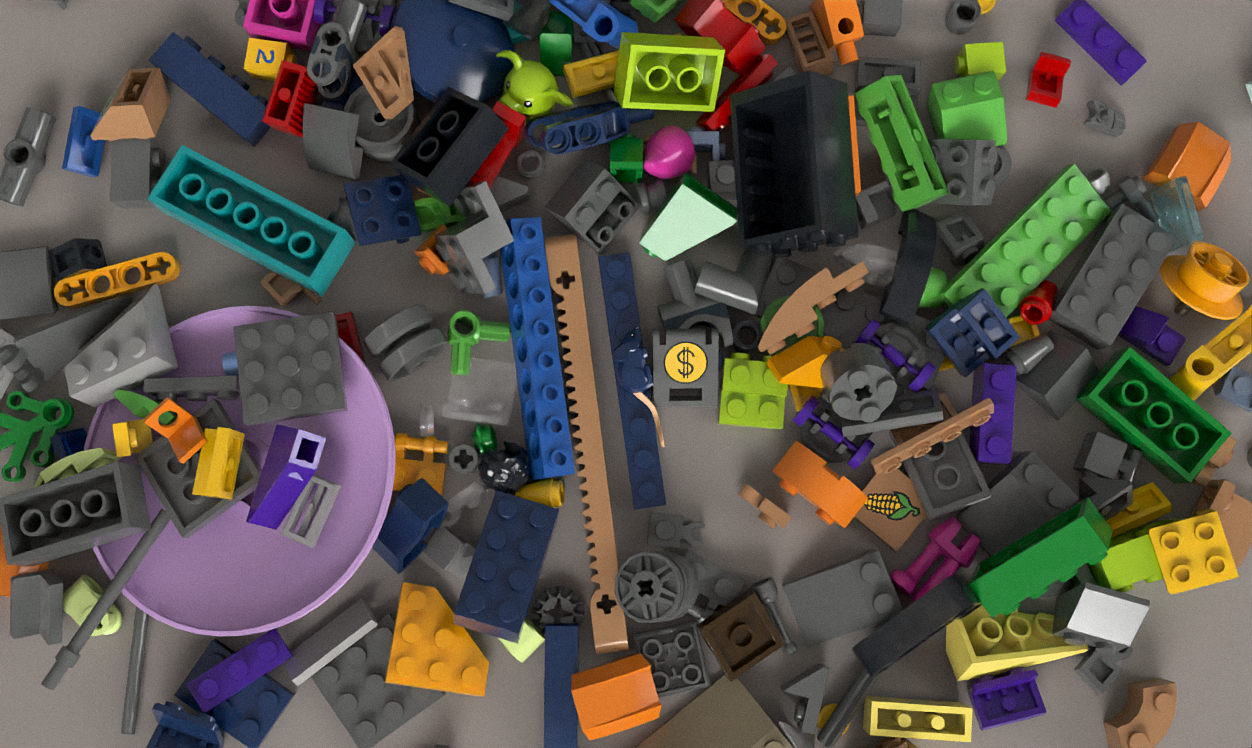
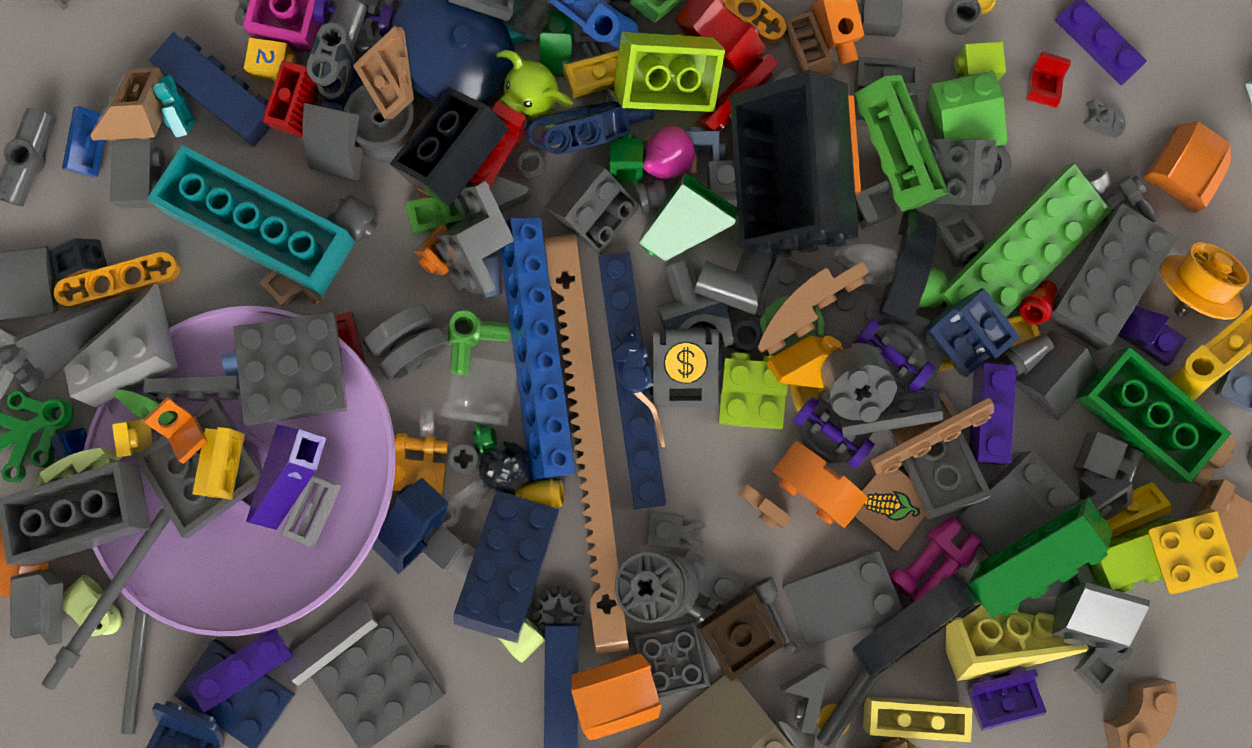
dark blue hinge [344,175,422,246] -> none
light orange plate [384,582,489,697] -> none
clear light blue tile [1150,176,1204,253] -> none
none -> teal plate [152,75,197,138]

